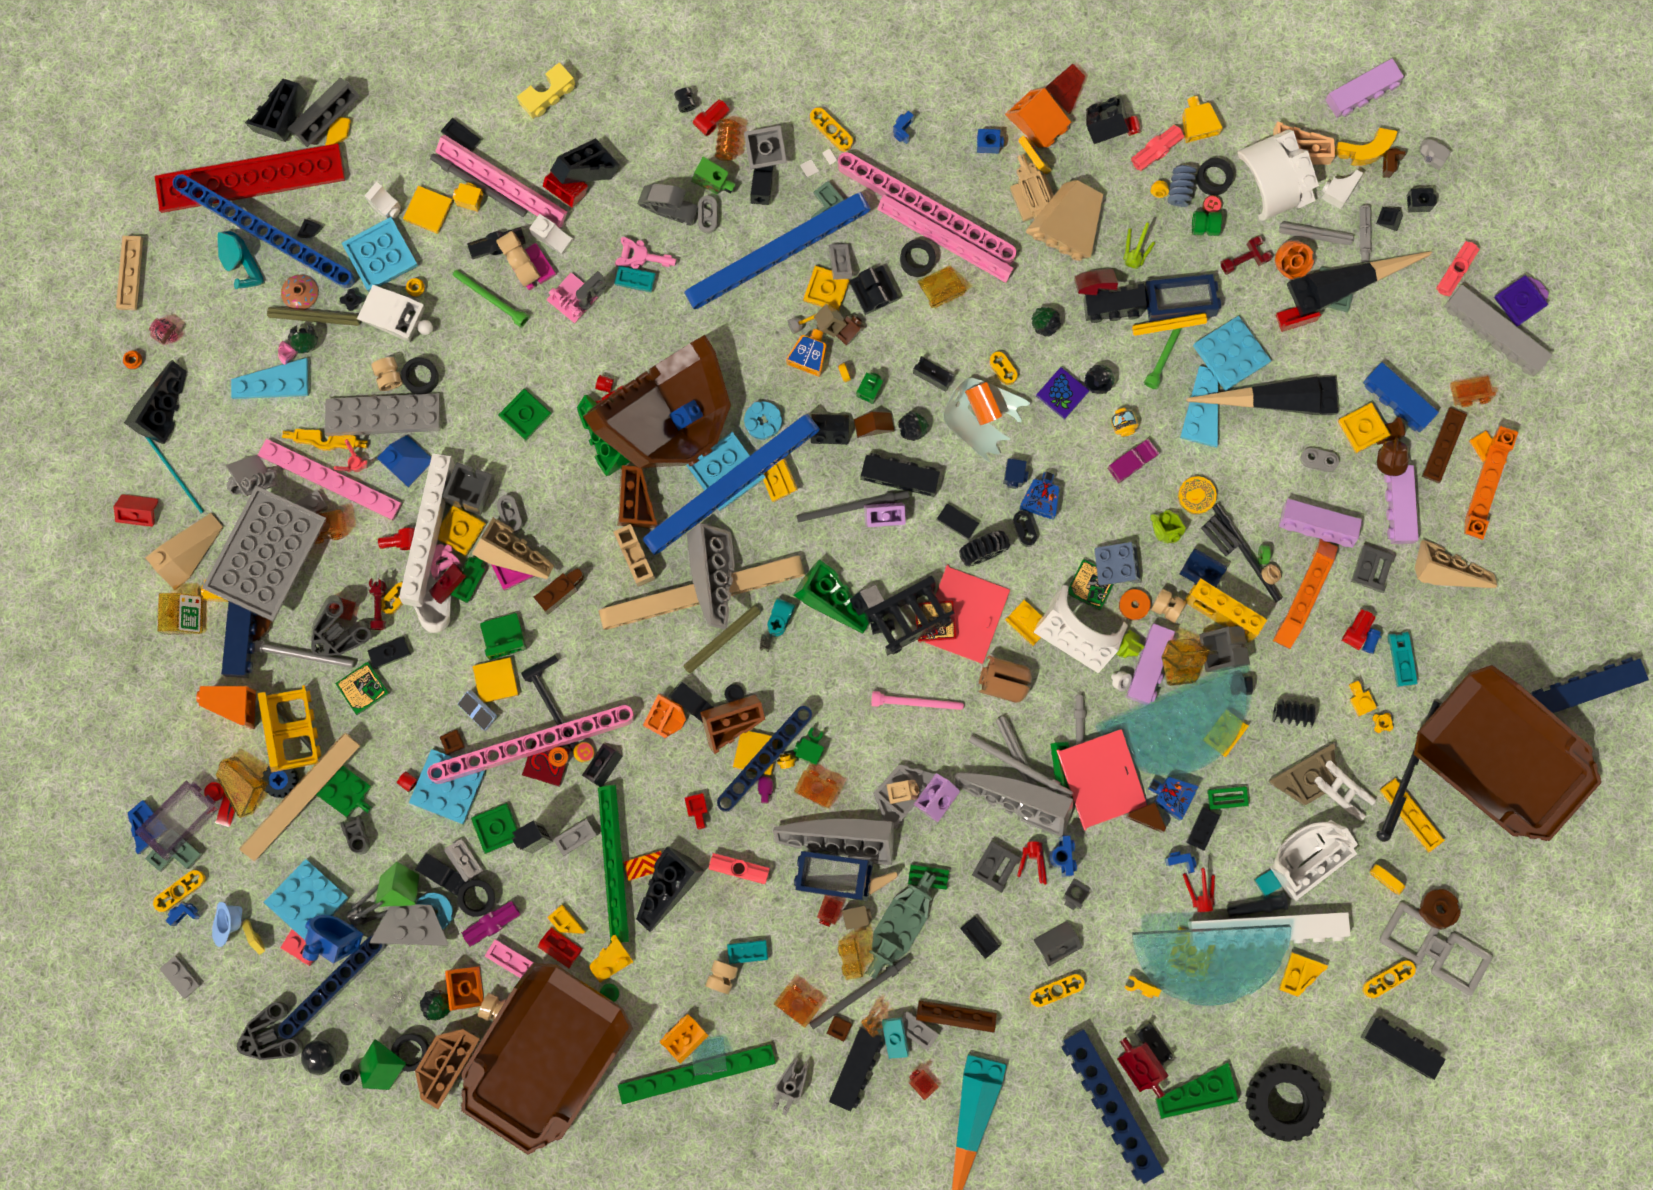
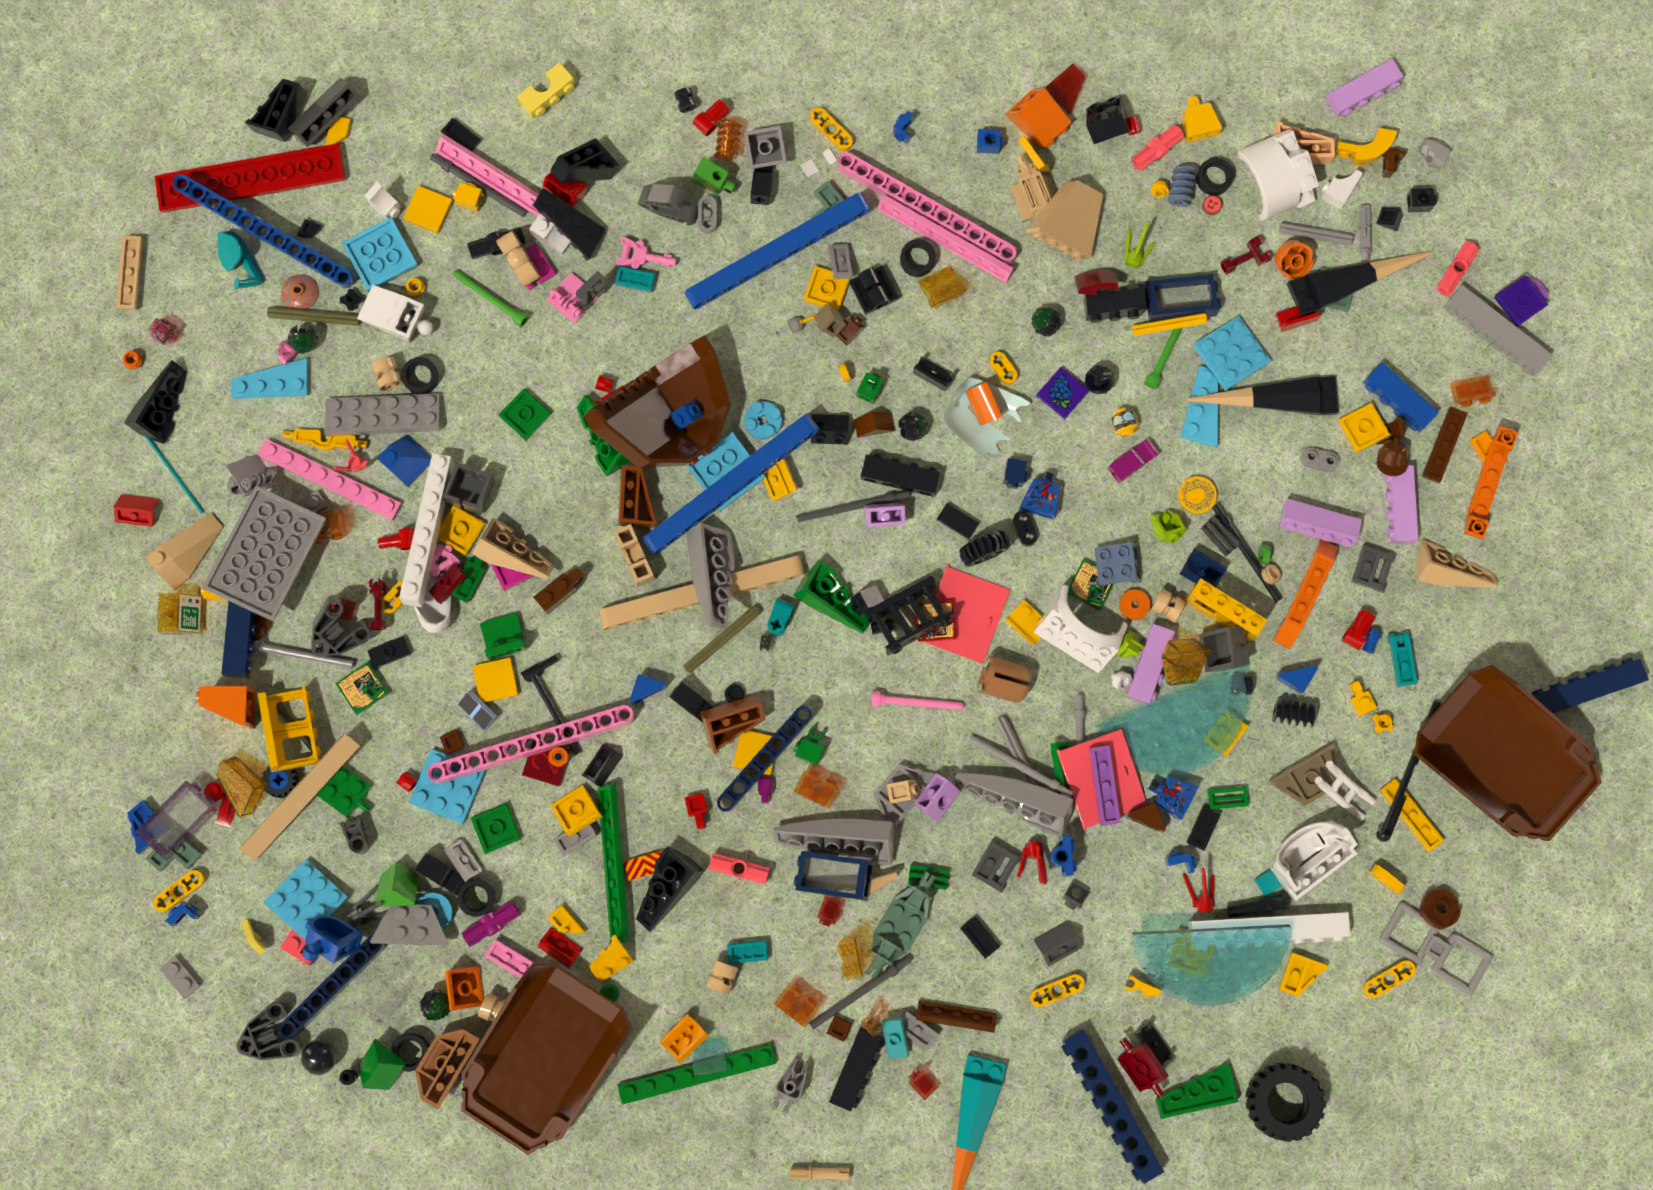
light blue piece [212,902,243,947] -> none
light grey plate [497,495,523,533] -> none
black brick [512,820,553,854] -> none
tile [573,742,594,762] -> none
orange slope [643,693,686,738] -> none
yellow plate [777,753,796,769] -> none
torso [786,329,827,377] -> none
dark tan brick [842,906,872,932] -> none
green wheel [1192,211,1222,236] -> none
black brick [1360,1016,1446,1080] -> none
none -> black wing [532,188,606,261]
none -> yellow tile [550,785,602,837]
none -> blue slope [630,674,667,705]
none -> tan axle [790,1165,849,1182]
none -> medium lavender plate [1089,745,1121,826]
none -> blue slope [1276,665,1318,694]

